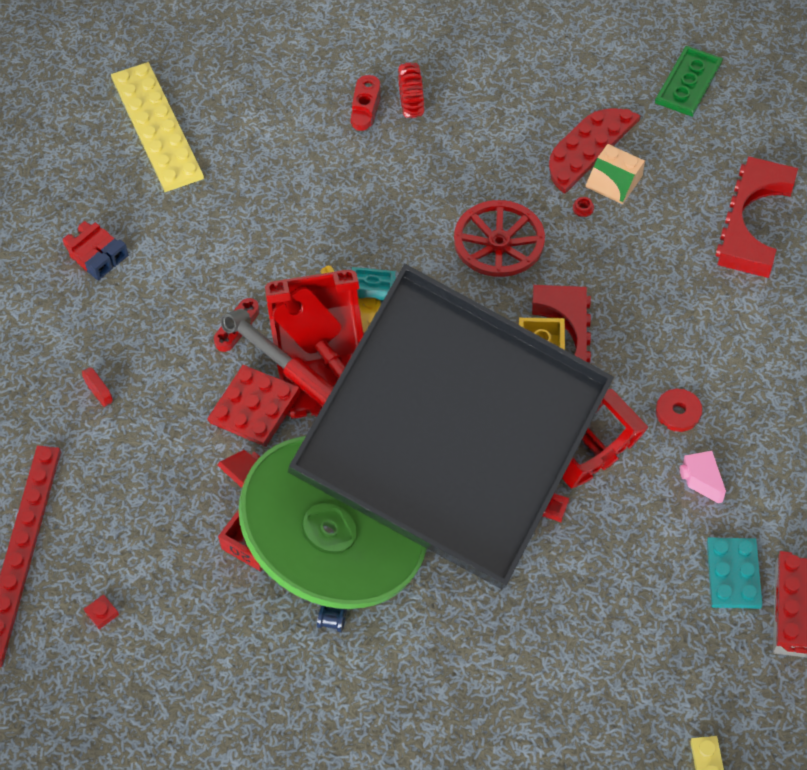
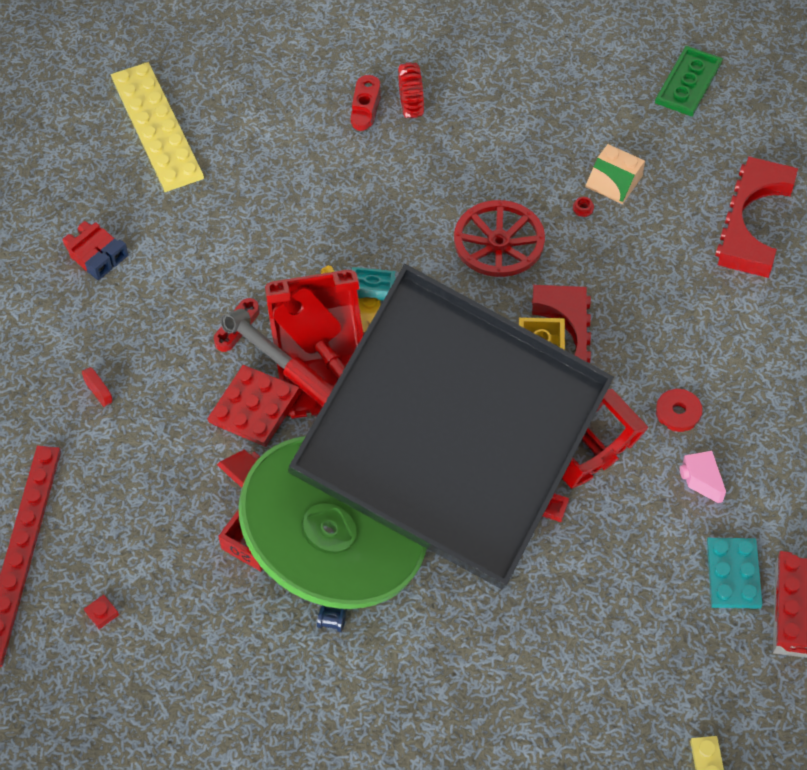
red plate [549,108,640,194] -> none

